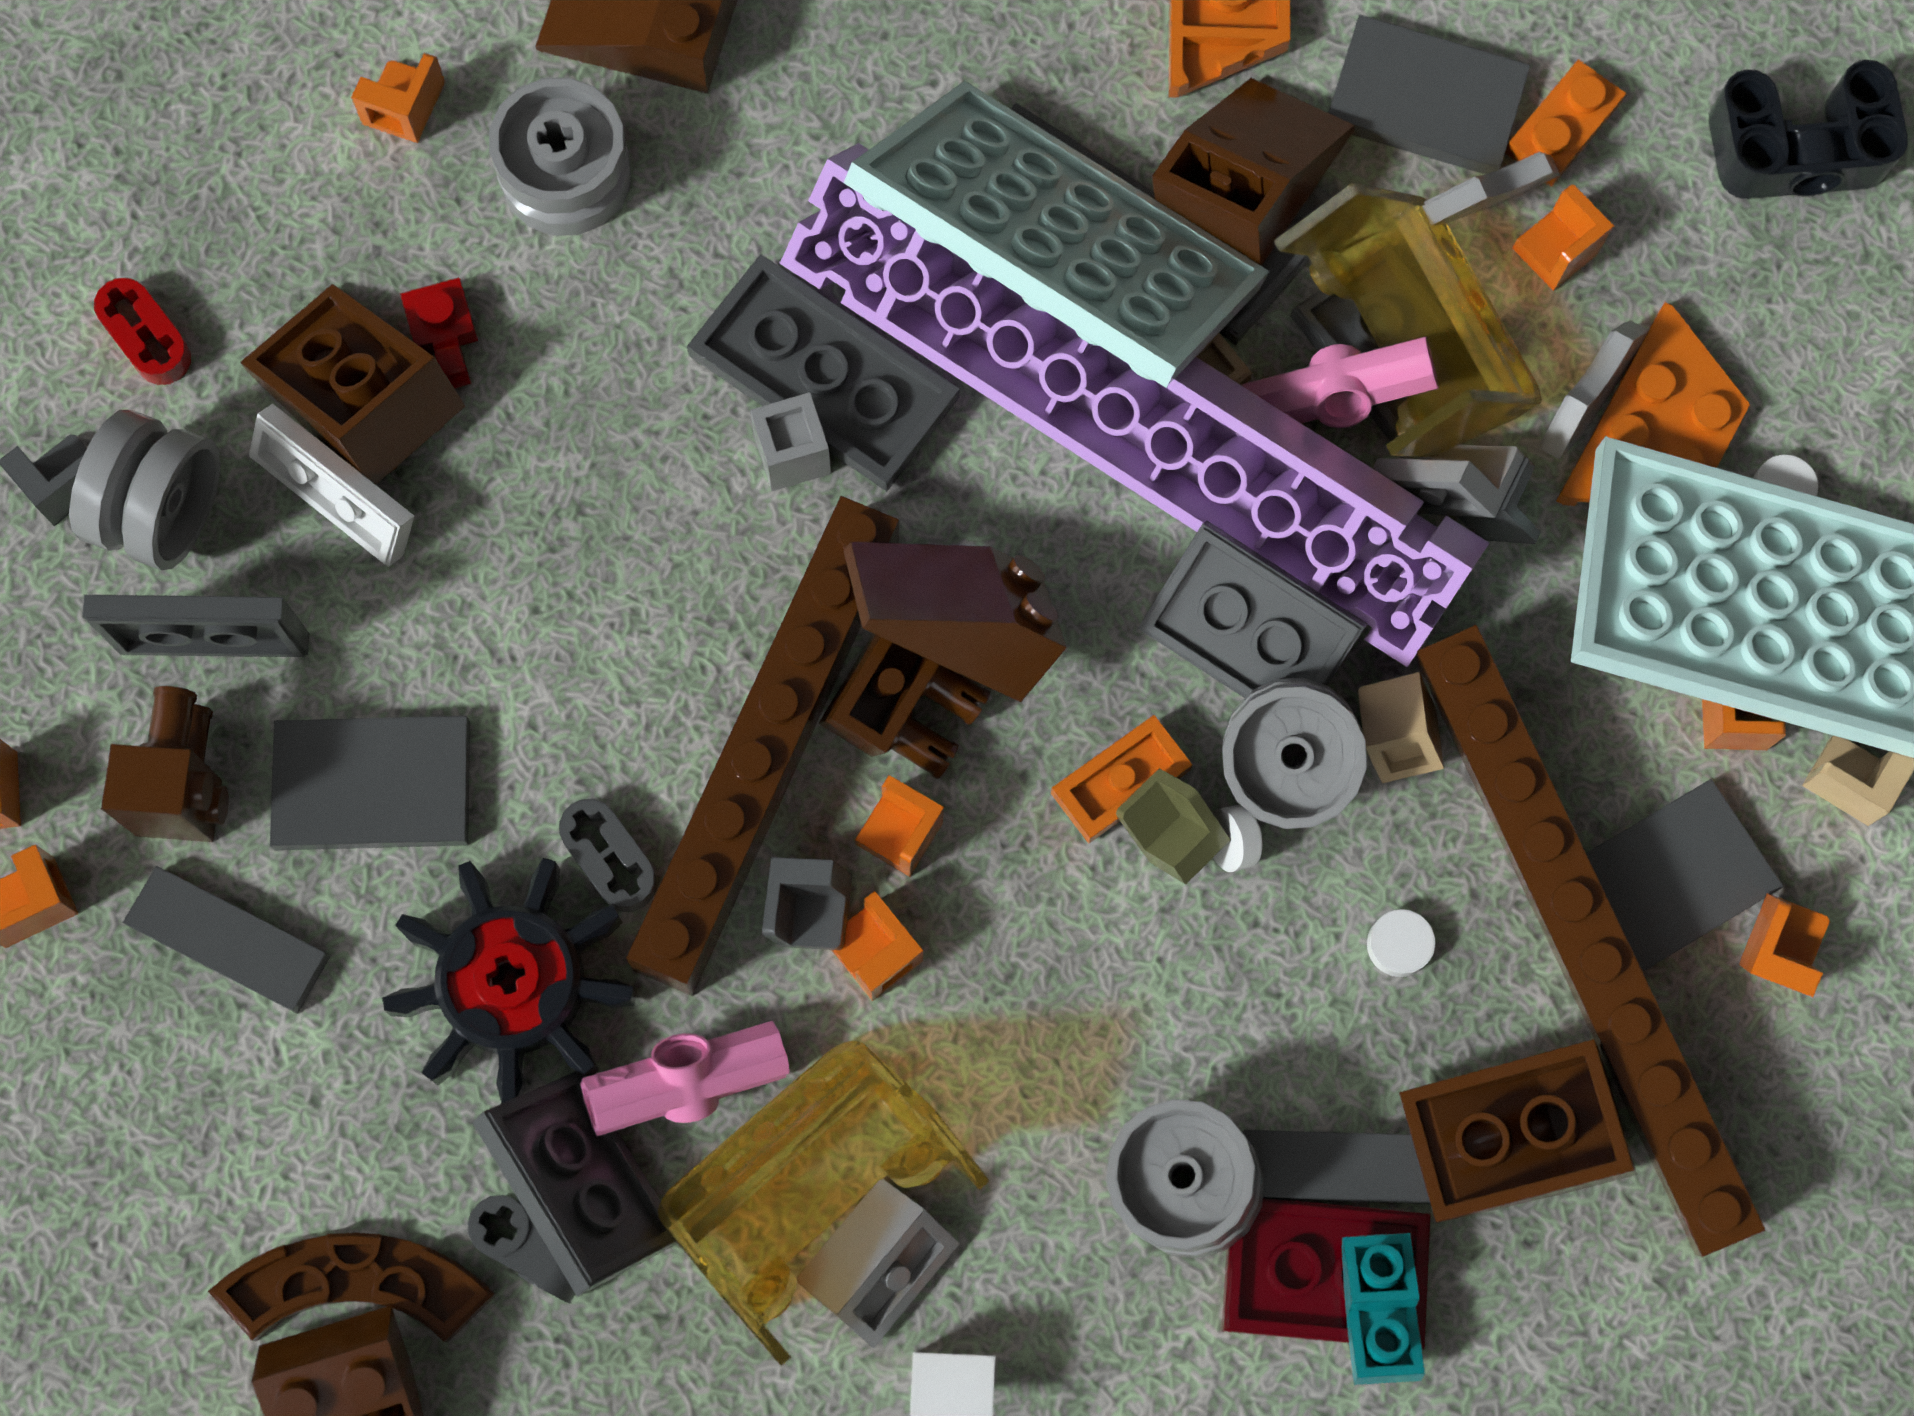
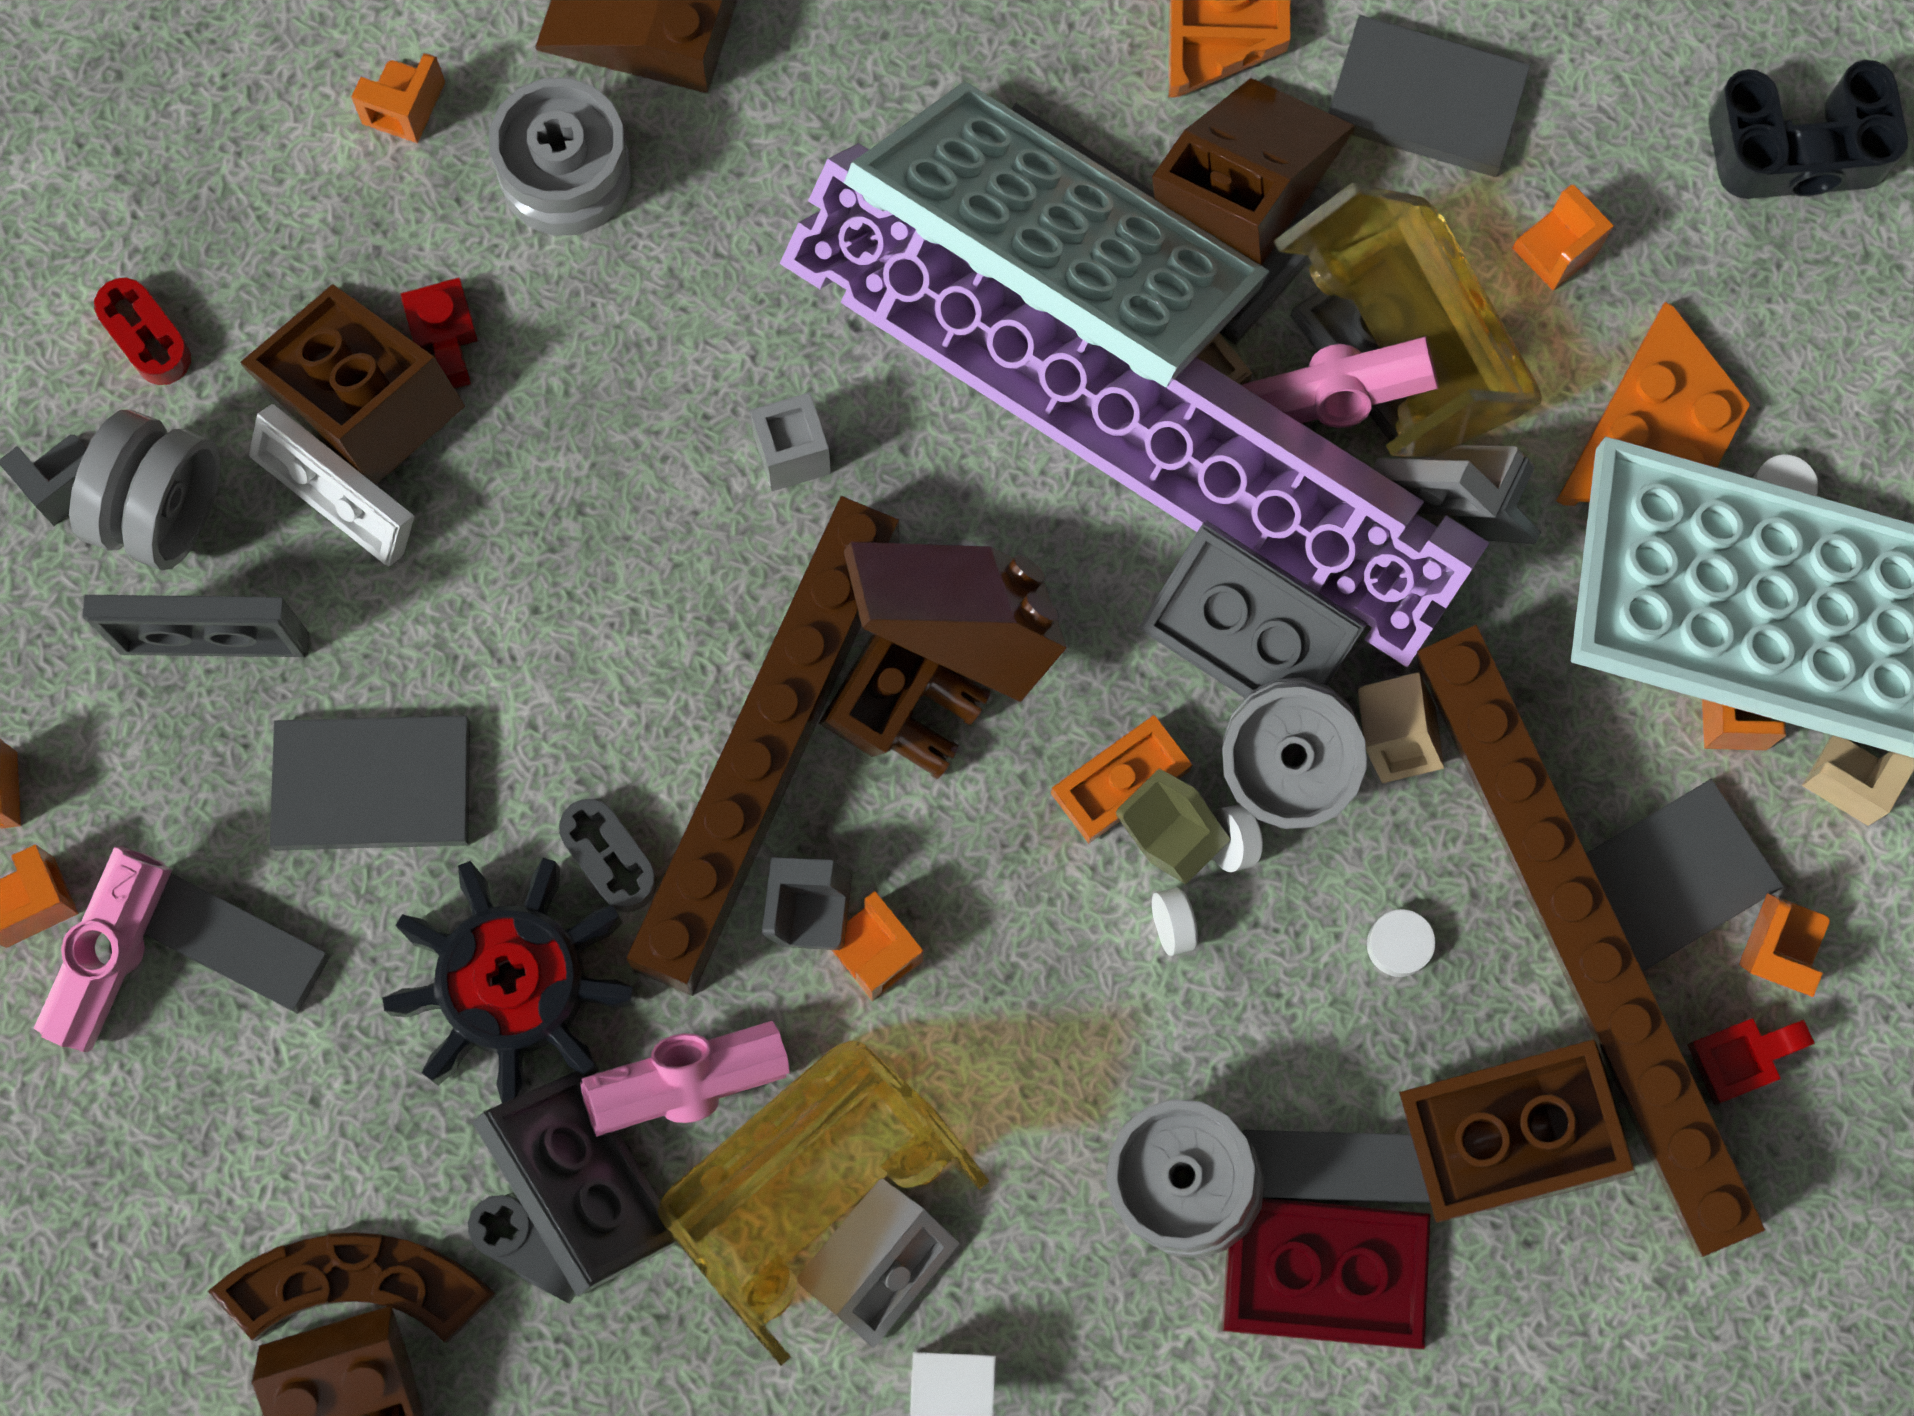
reddish brown brick [101,686,229,842] -> none
dark grey plate [687,254,960,492] -> none
orange panel [855,775,944,877] -> none
teal slope [1342,1233,1425,1385] -> none
light grey tile [1422,151,1560,226] -> none
orange plate [1505,59,1626,187] -> none
light grey tile [1540,320,1649,459] -> none
none -> bright pink piece [34,846,172,1052]
none -> white tile [1152,887,1198,956]
none -> red plate [1687,1018,1815,1106]

